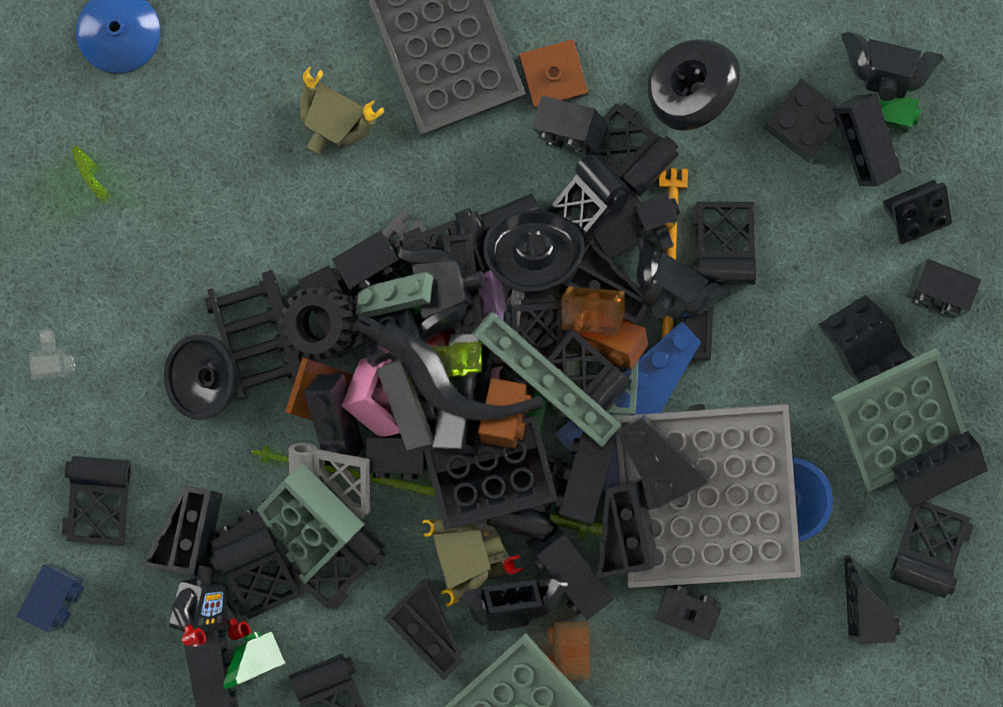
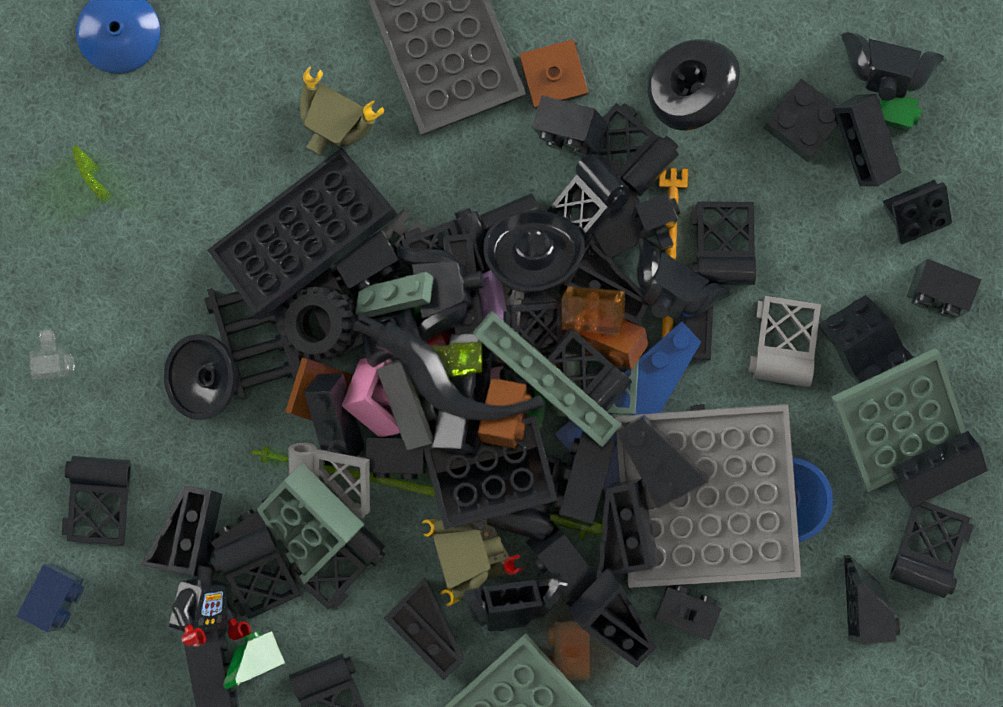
none -> black plate [207,148,398,320]
none -> black wedge [569,568,656,668]
none -> light grey piece [748,296,821,387]

